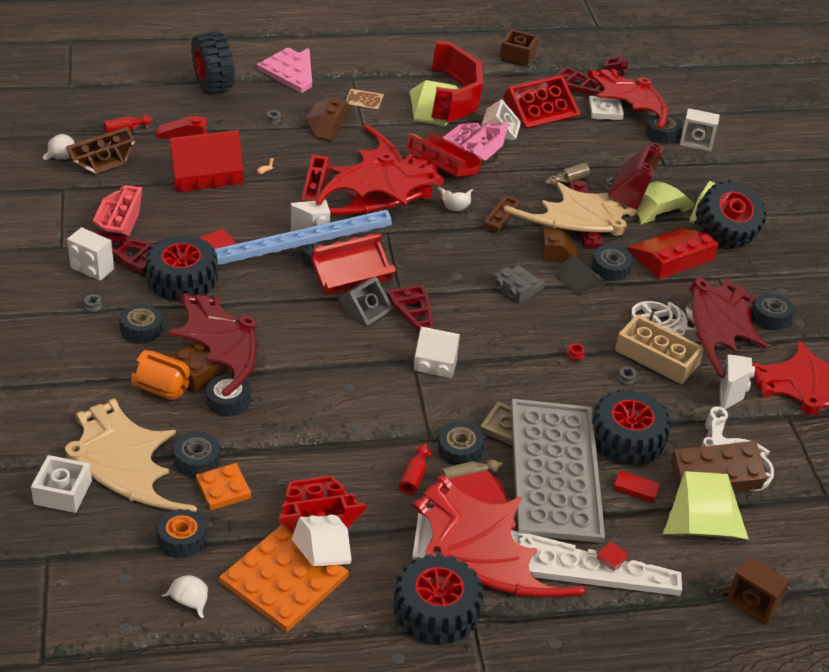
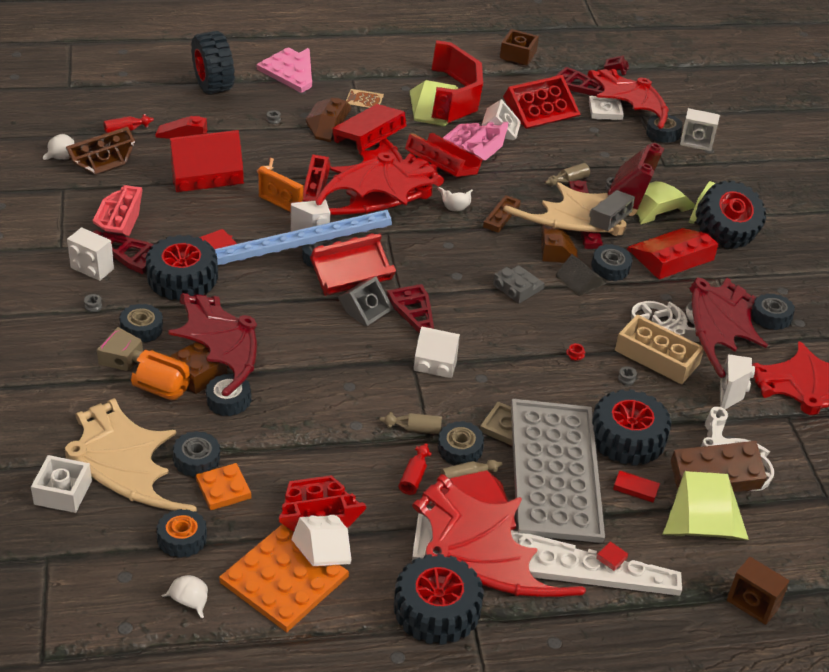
none -> dark tan torso [97,327,143,371]
none -> orange tile [258,166,303,212]
none -> red panel [332,104,407,151]
none -> dark tan wheel [380,412,442,435]
none -> dark grey brick [589,190,635,231]

